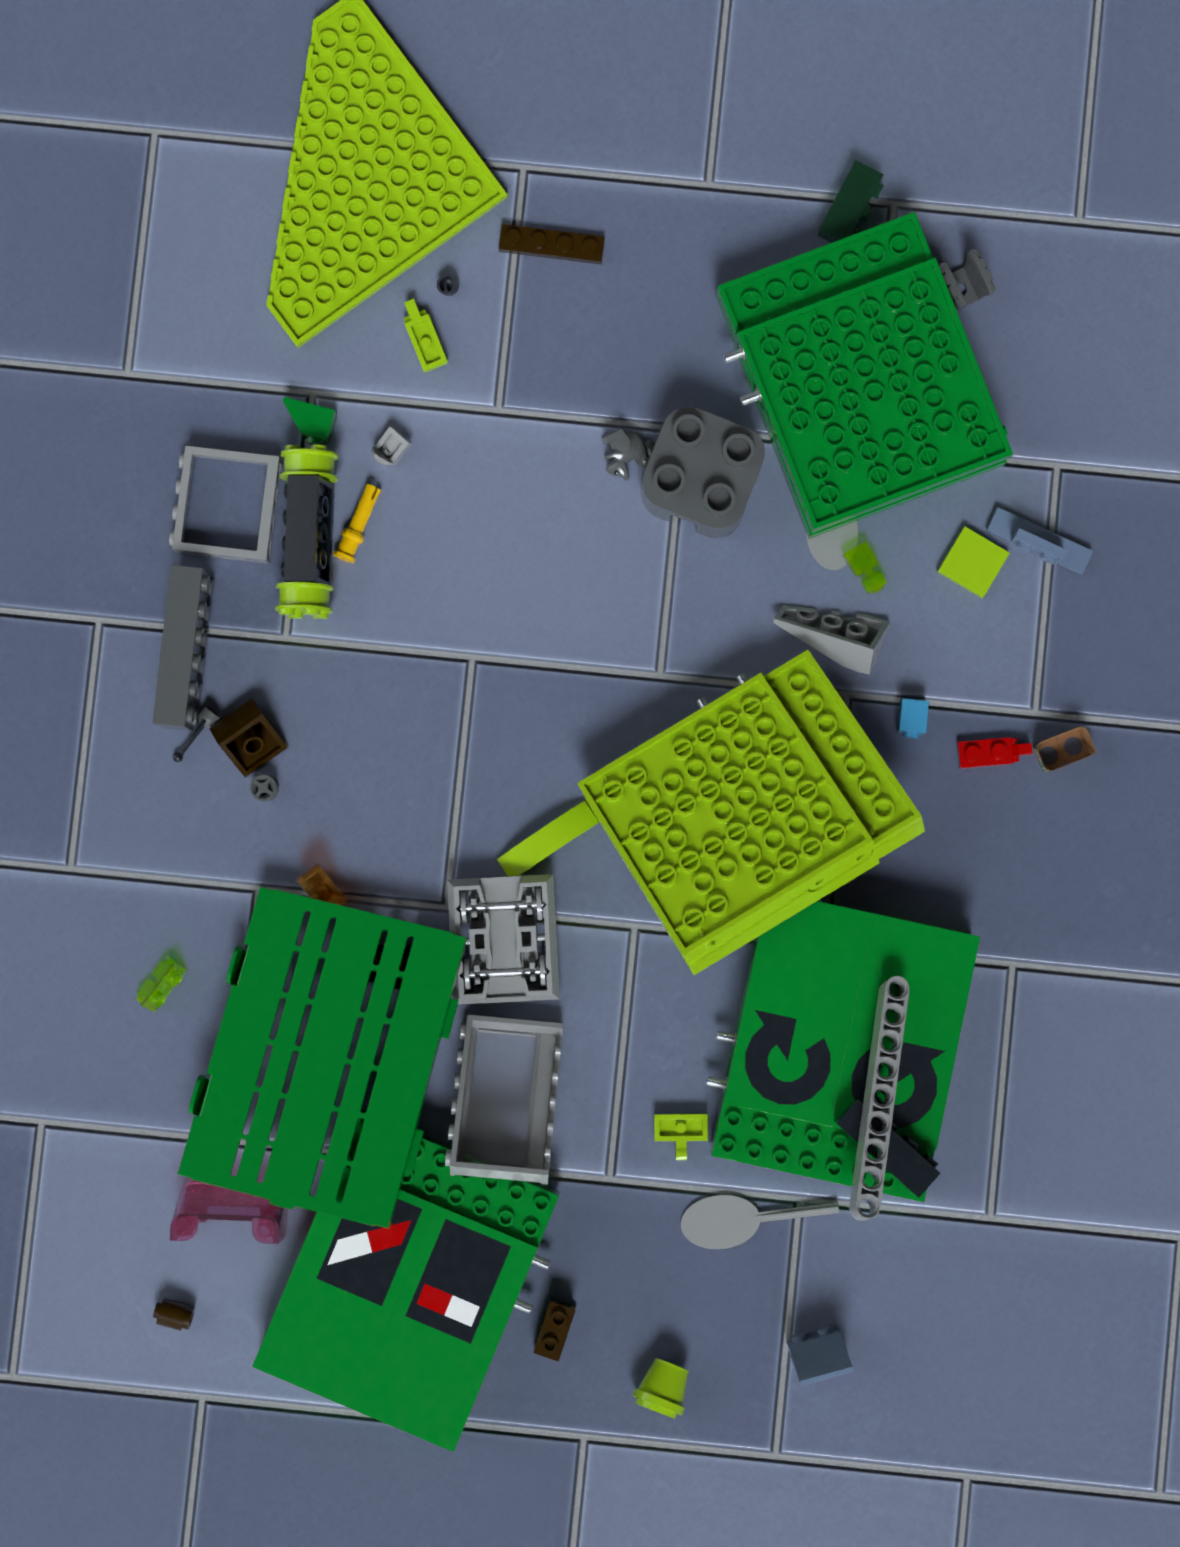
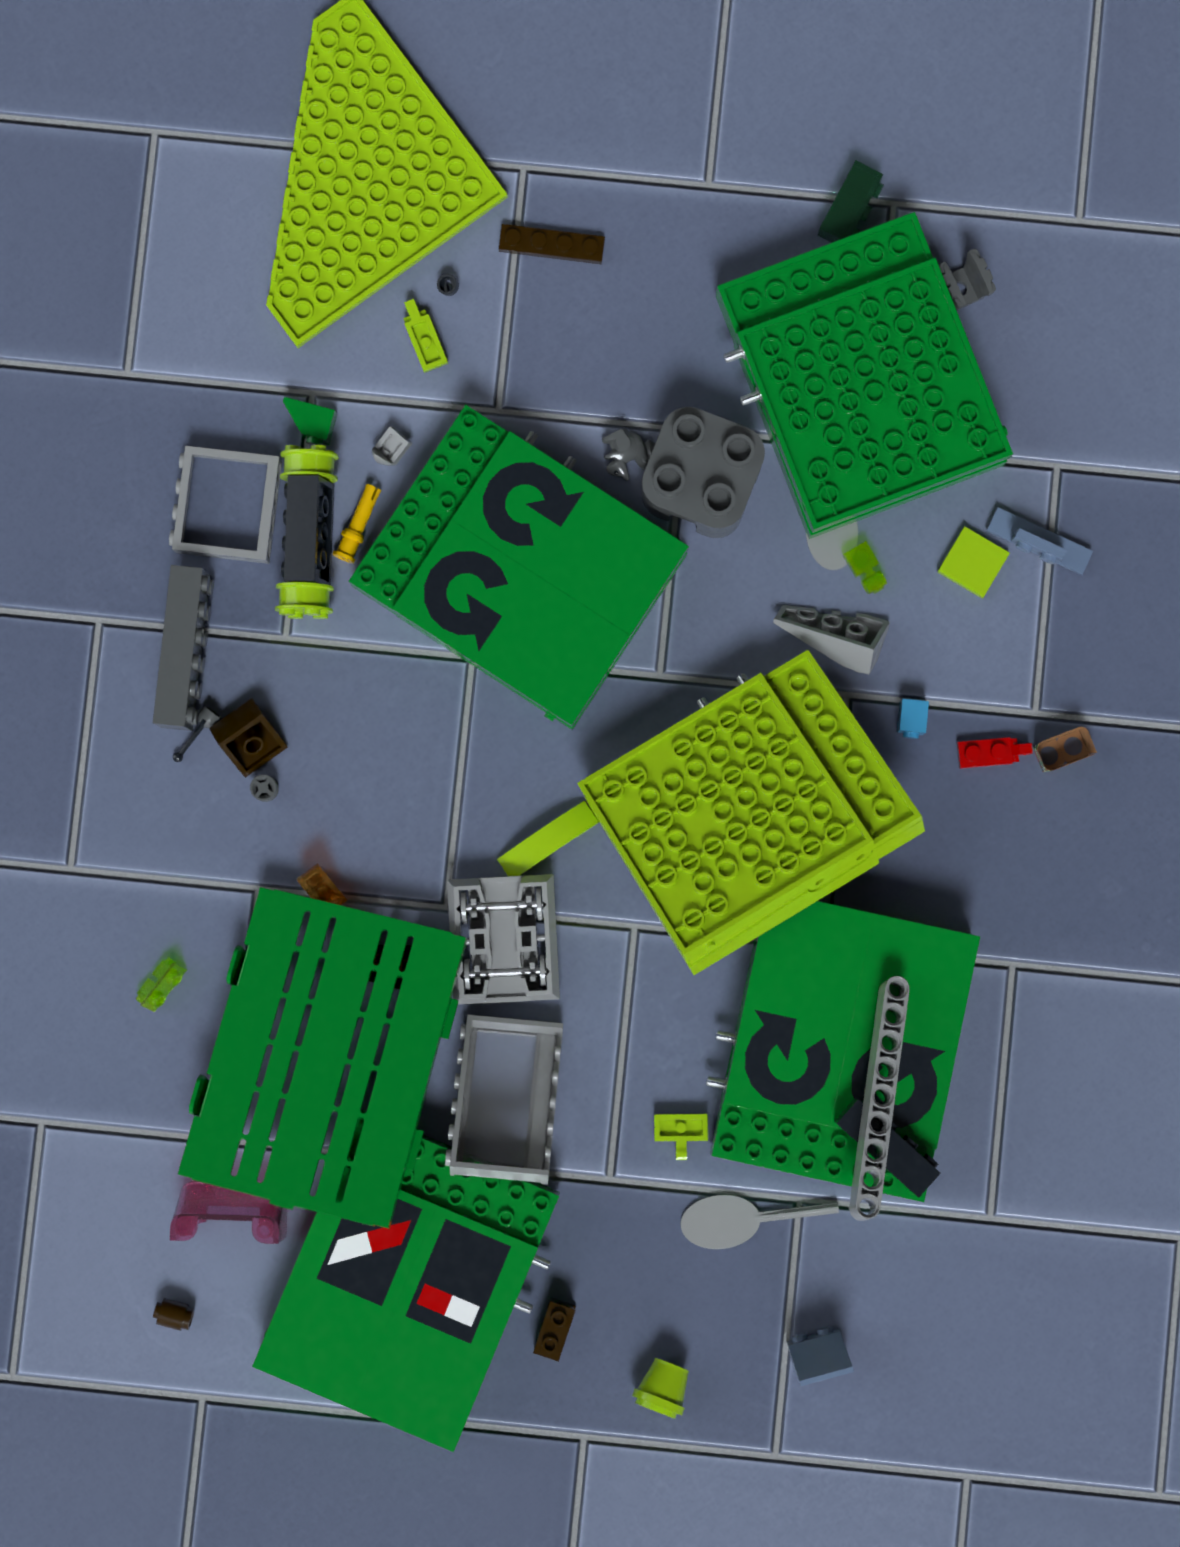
none -> green piece [349,404,689,731]

